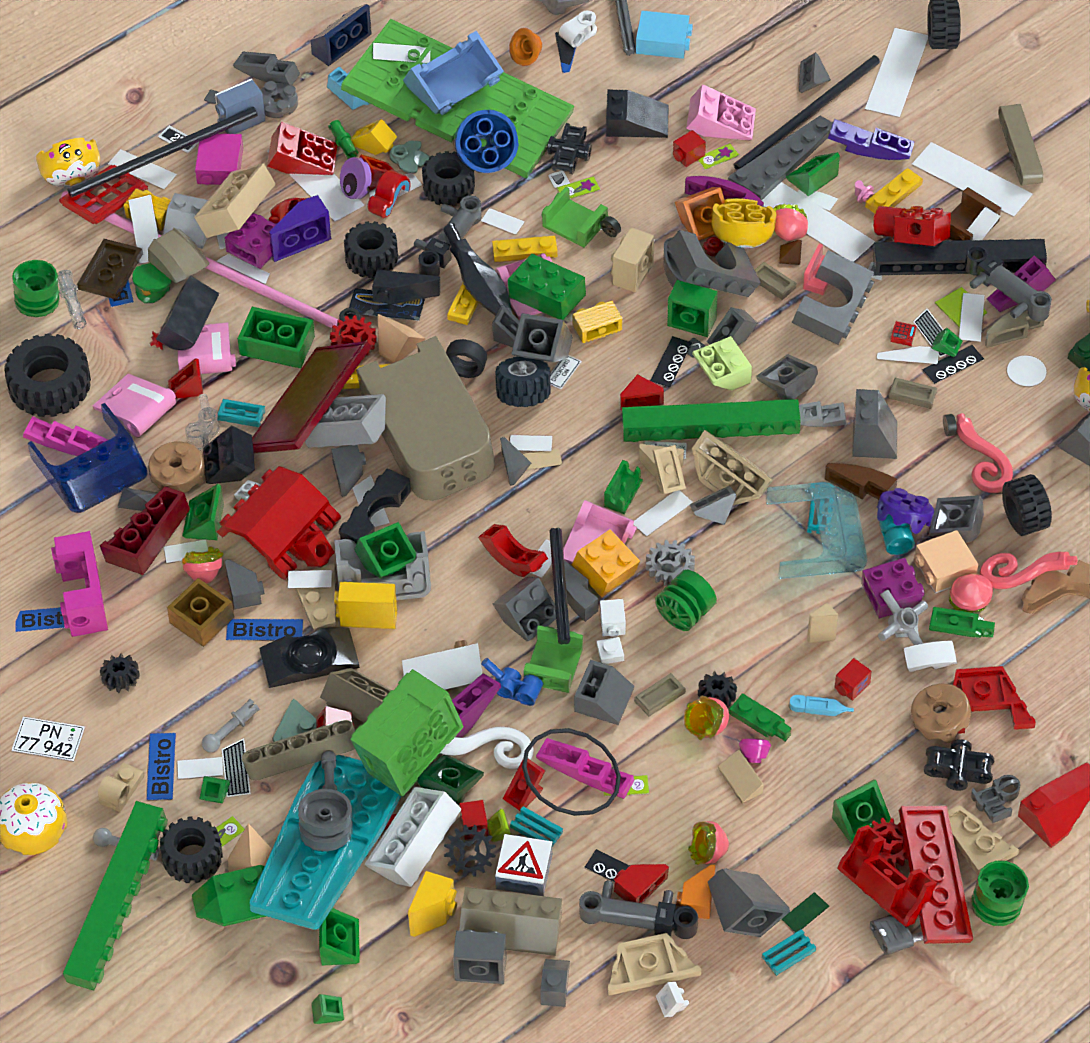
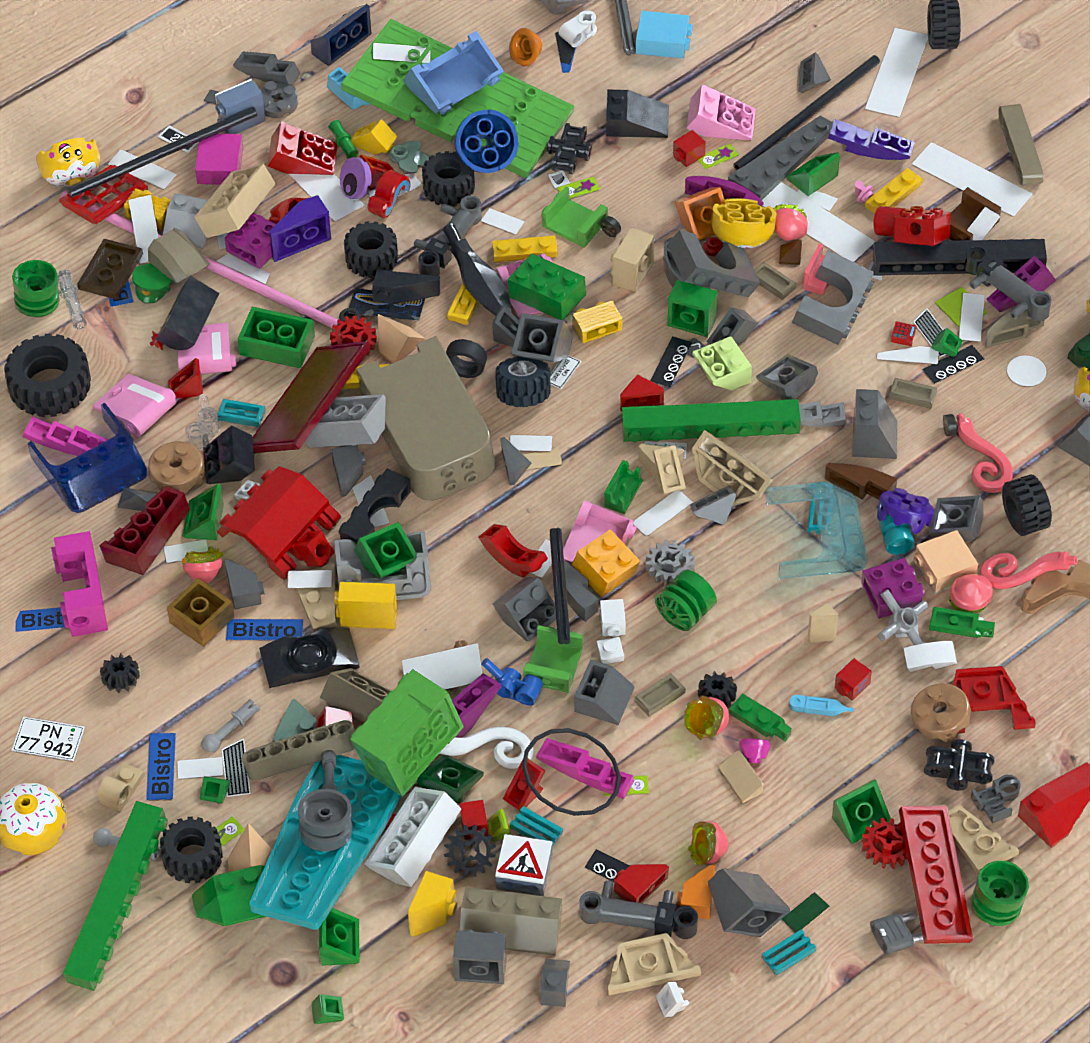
red bracket [837,825,937,927] -> none

